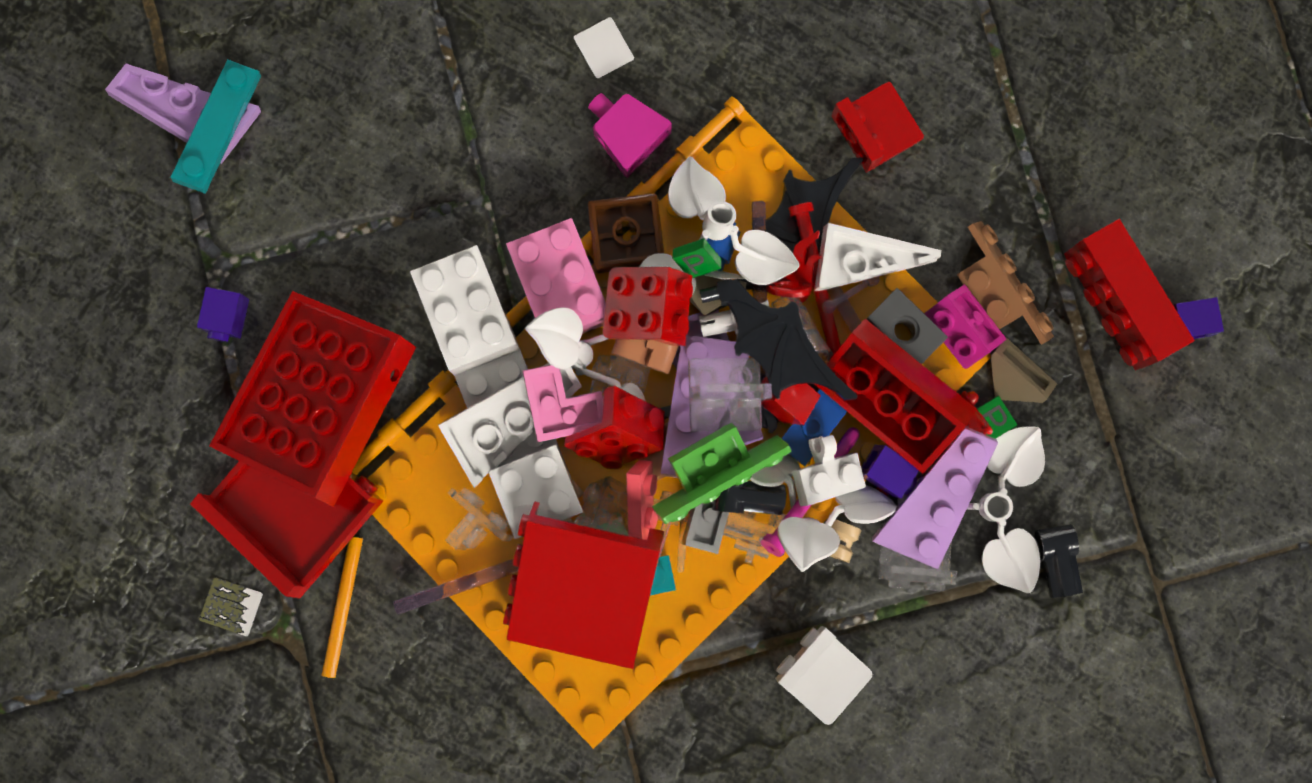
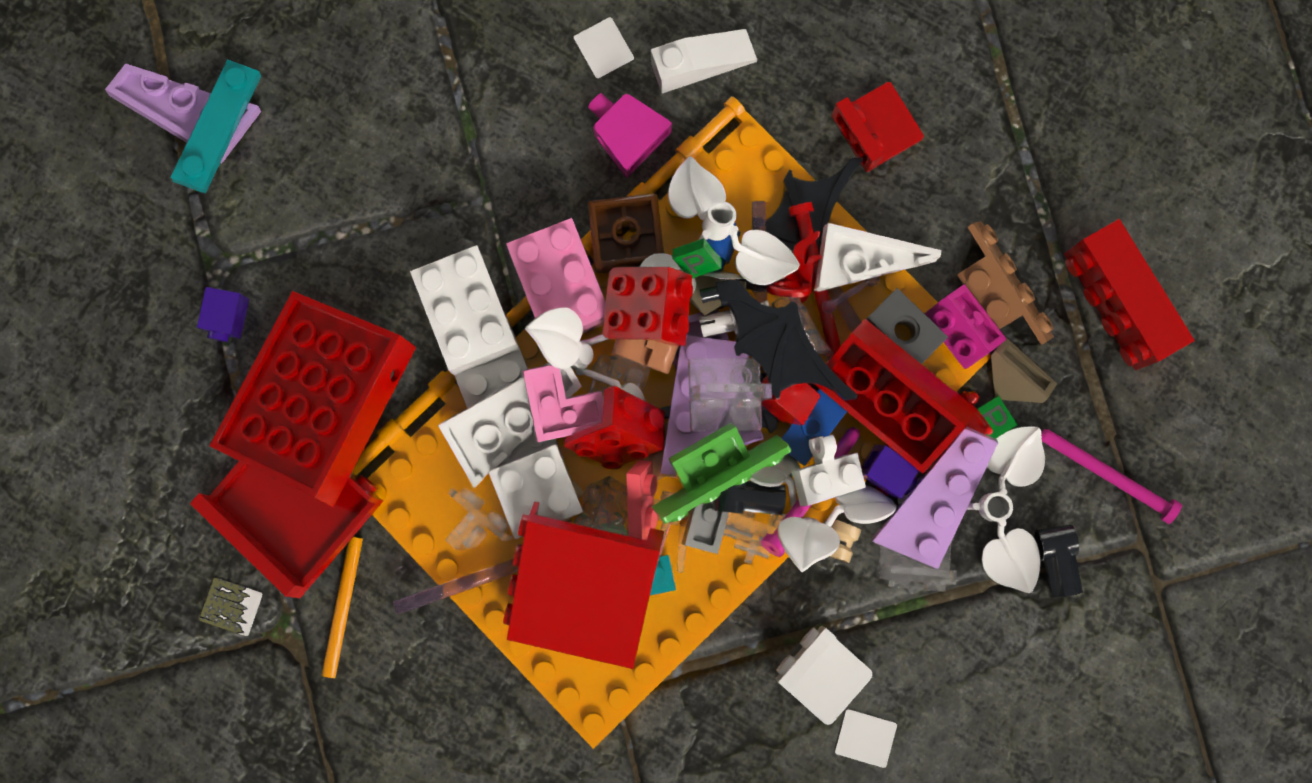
dark purple brick [1173,297,1224,339] -> none
none -> white slope [651,29,757,94]
none -> white sticker [835,709,897,768]
none -> dark pink bar [1041,429,1182,524]

